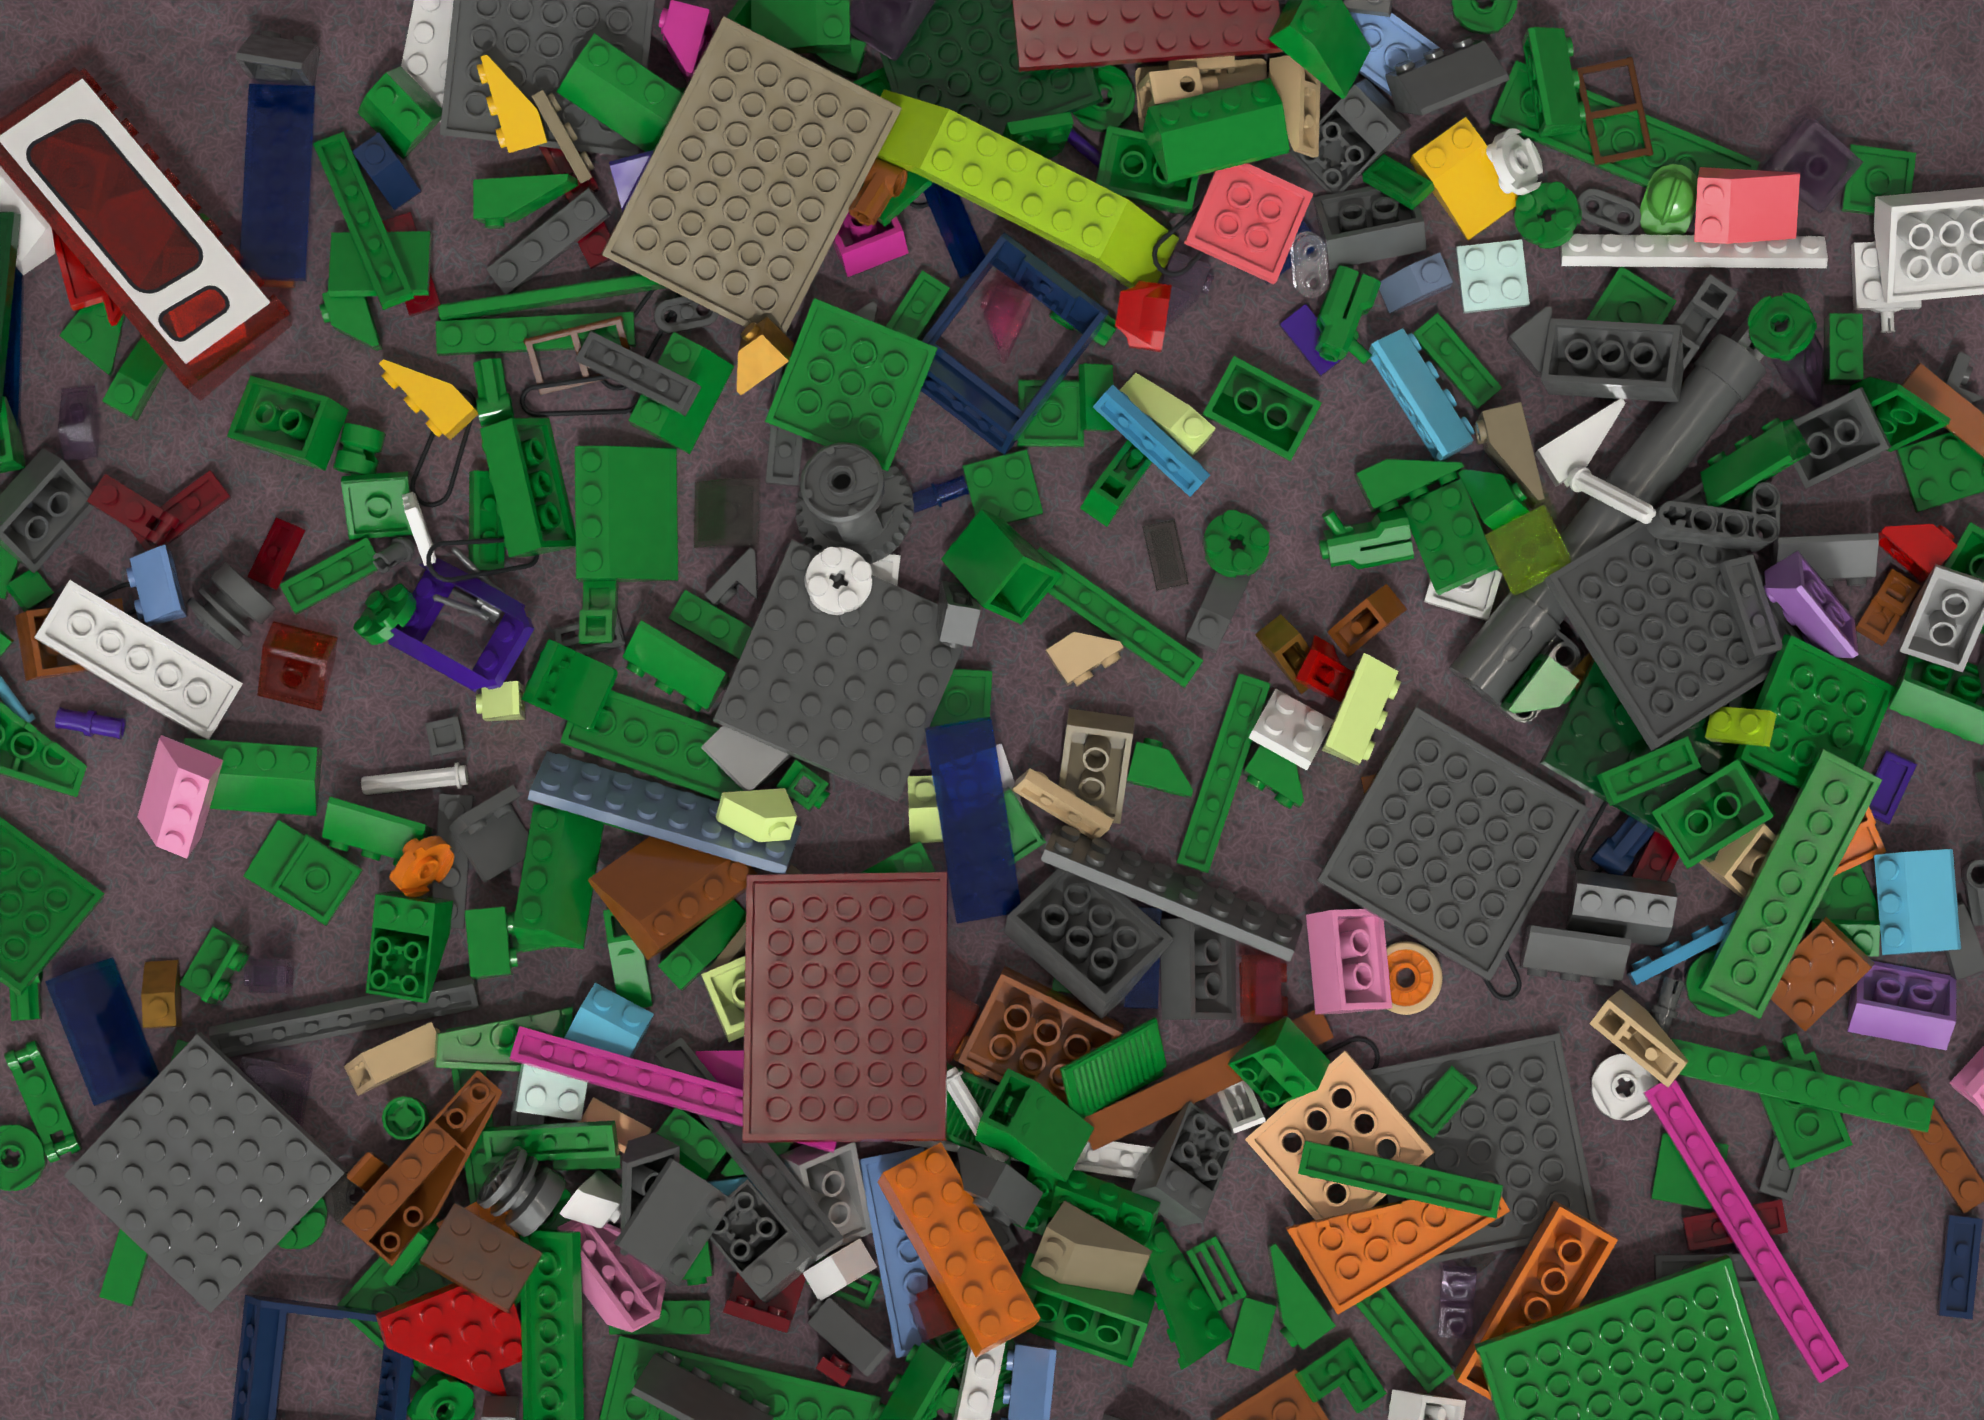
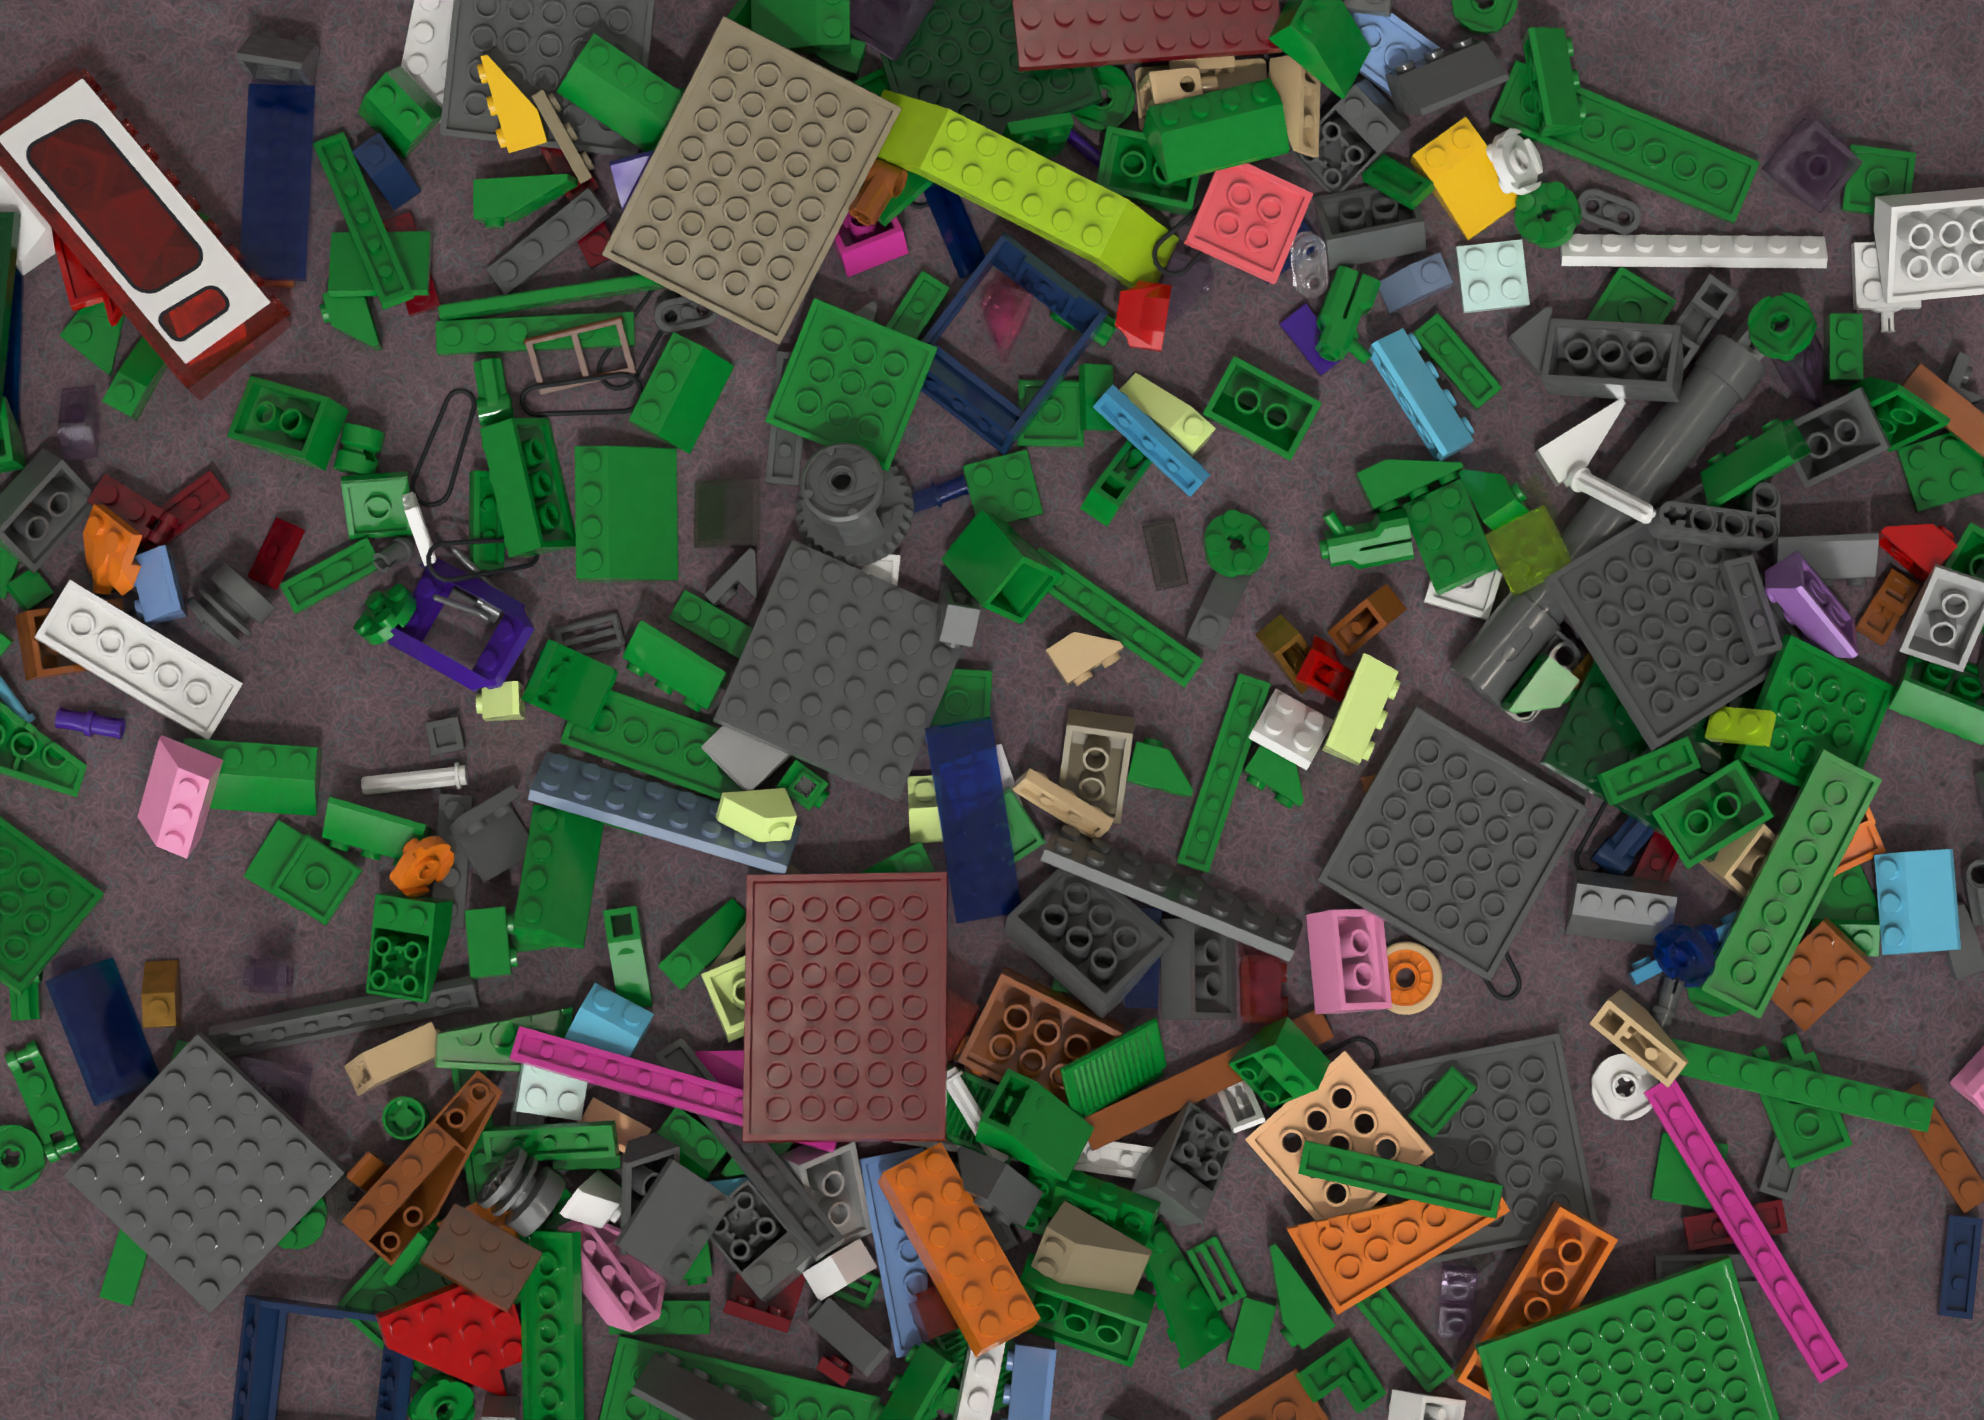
green bracket [179,927,250,1005] -> none
clear red slope [257,621,338,711] -> none
yellow slope [379,359,478,440] -> none
dark grey plate [575,331,701,416] -> none
green slope [579,581,618,644] -> none
dark orange slope [587,836,757,960] -> none
dark pink slope [659,0,715,84] -> none
slope [737,317,794,395] -> none
white plate [804,547,872,615] -> none
dark tan slope [1473,402,1545,508] -> none
dark grey slope [1520,925,1631,987] -> none
reddish brown window [1577,57,1653,166] -> none
bright green piece [1640,164,1698,235] -> none
coral slope [1694,167,1800,244] -> none
medium lavender slope [1847,961,1956,1050] -> none
dark purple tile [1869,750,1917,825] -> none
none -> orange plate [83,504,143,596]
none -> clear blue tile [1653,923,1719,988]

